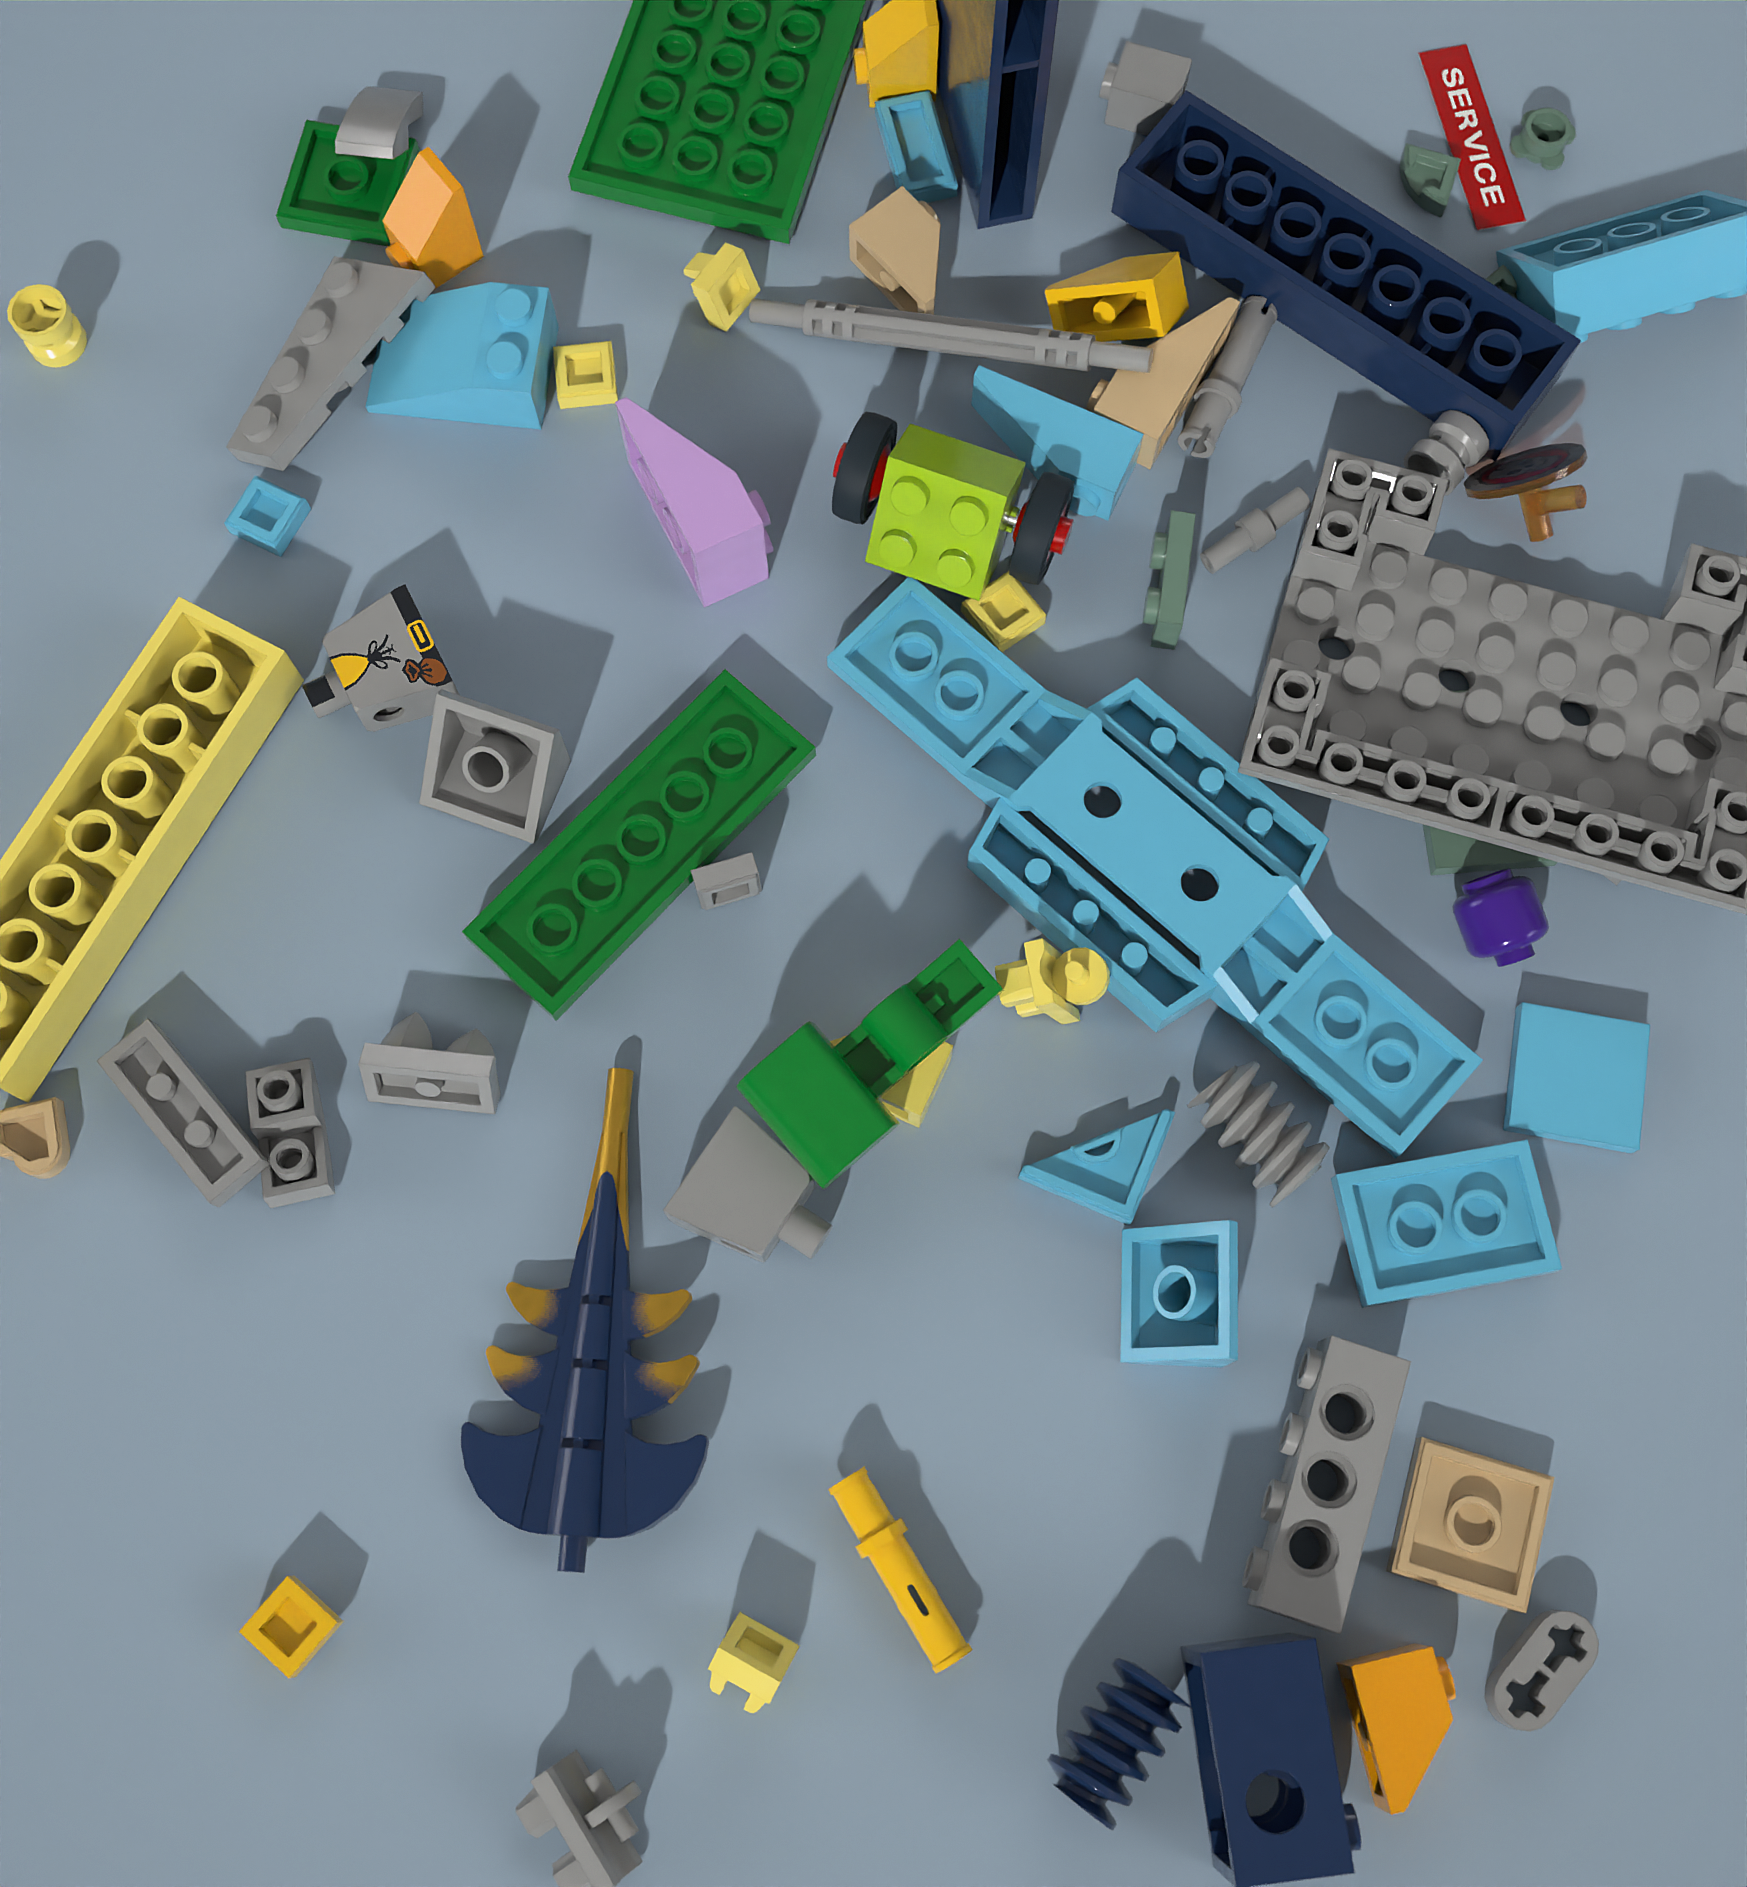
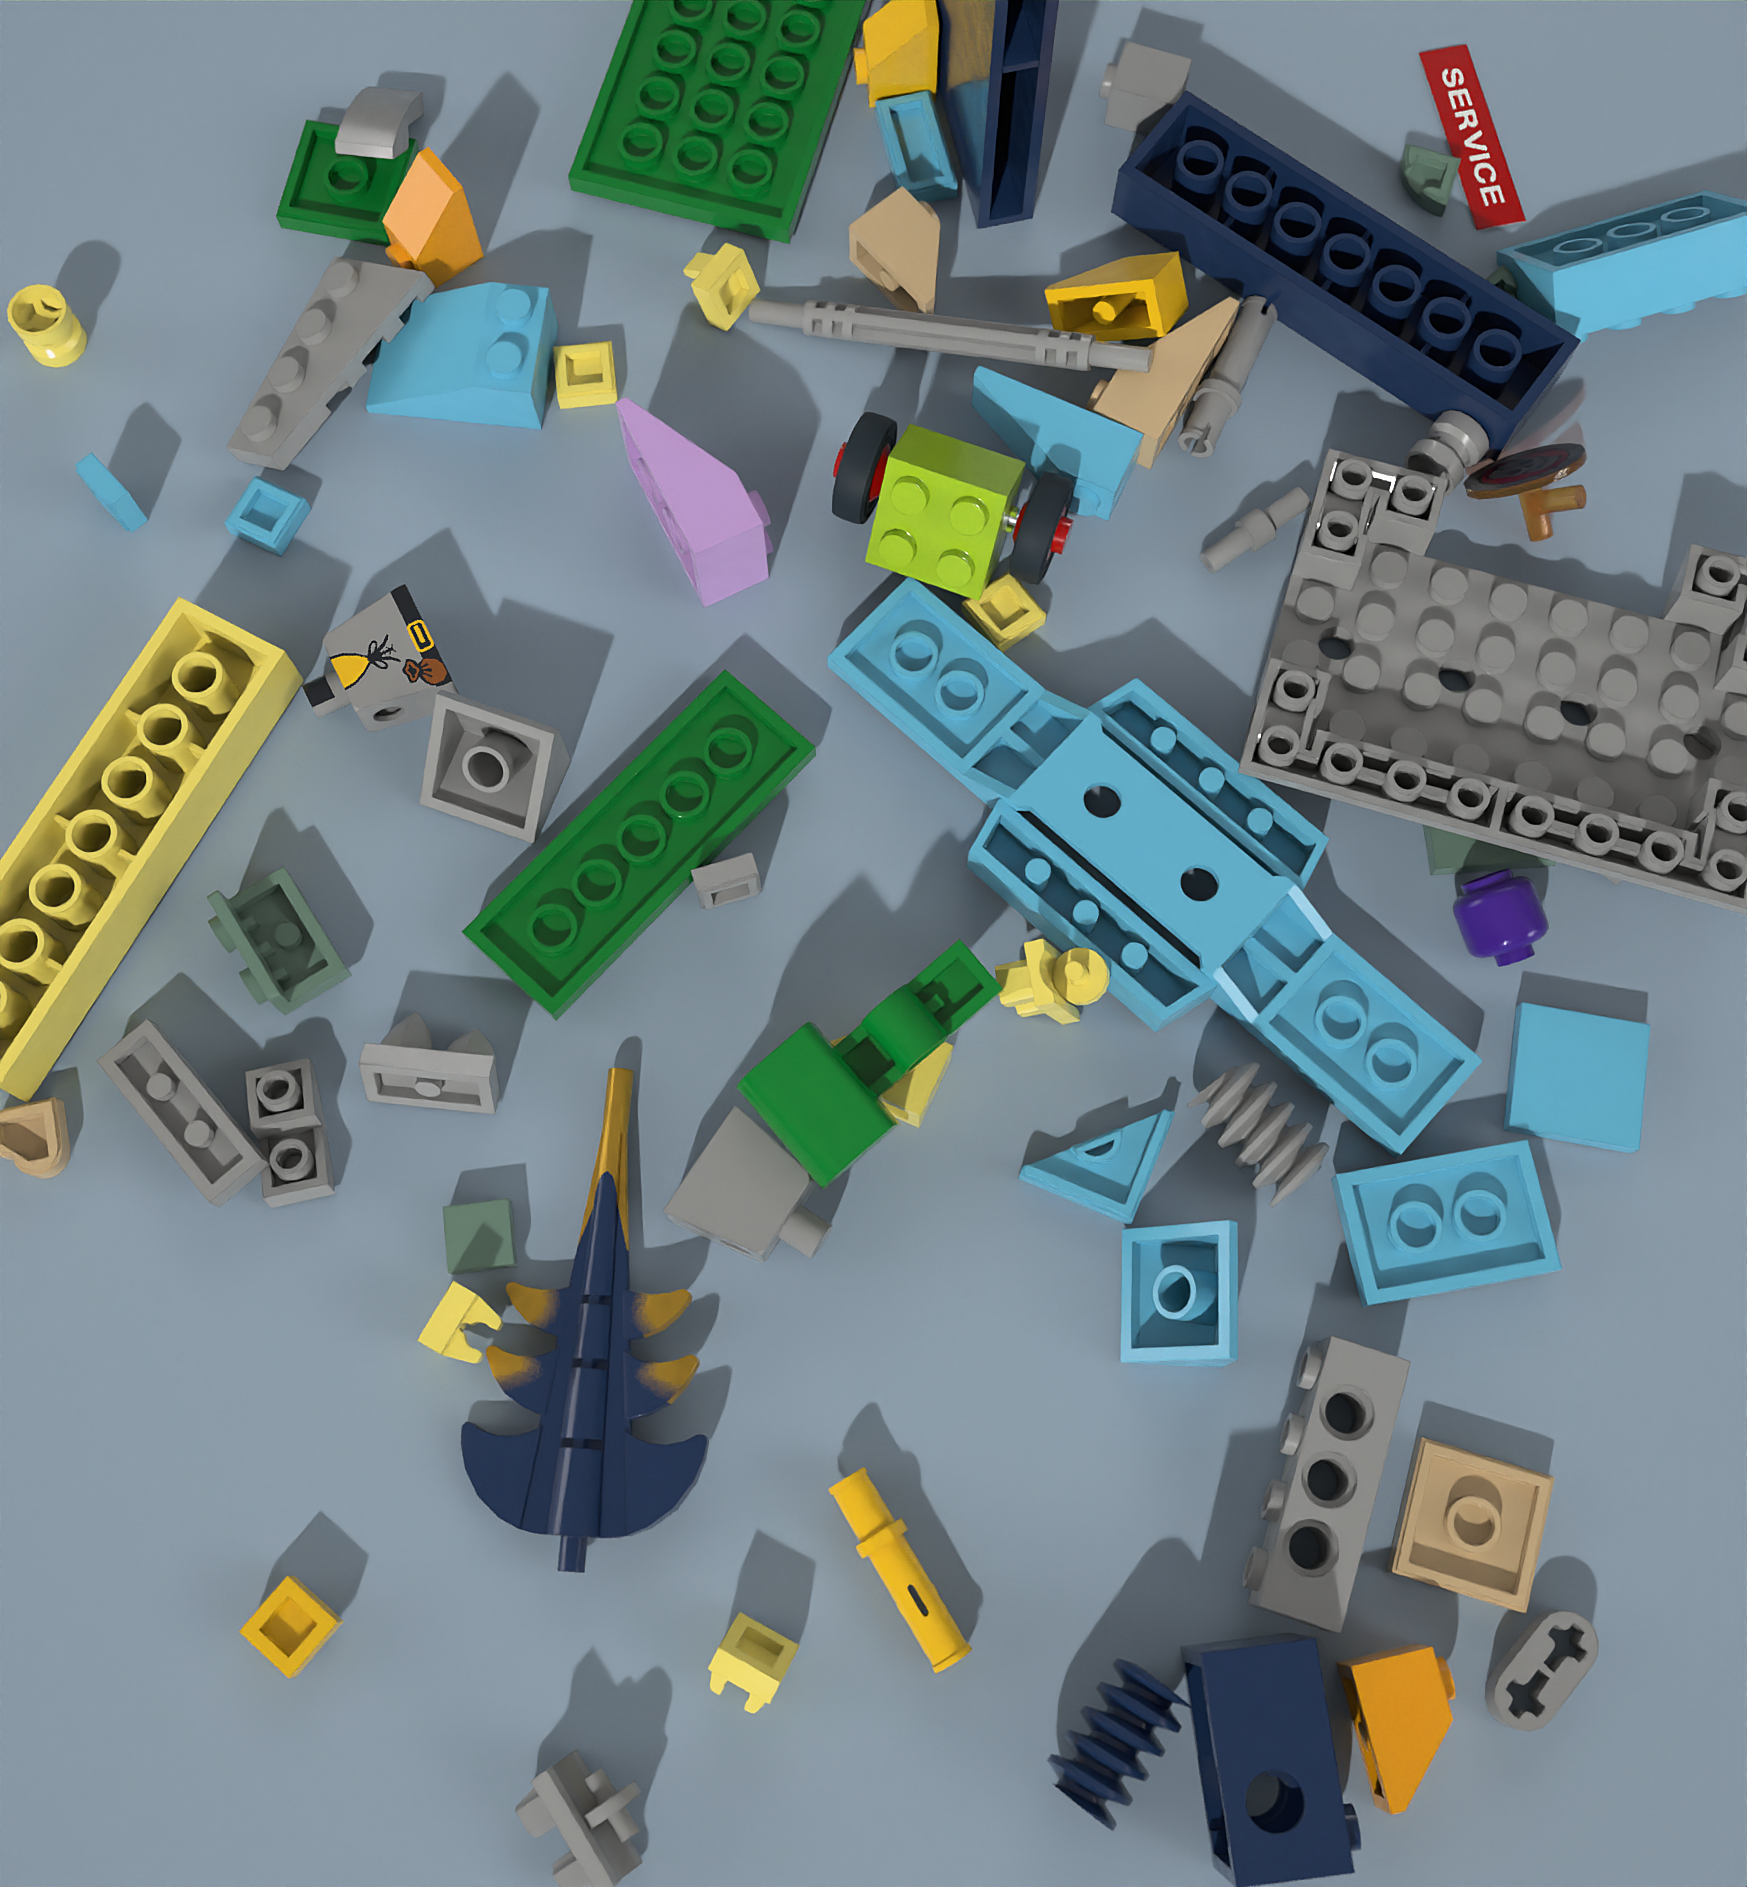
sand green plate [1143,510,1196,650] -> none
sand green plate [1509,108,1576,170] -> none
none -> medium azure tile [75,452,148,533]
none -> sand green bracket [207,866,352,1016]
none -> light yellow tile [417,1281,503,1364]
none -> sand green tile [443,1198,518,1275]

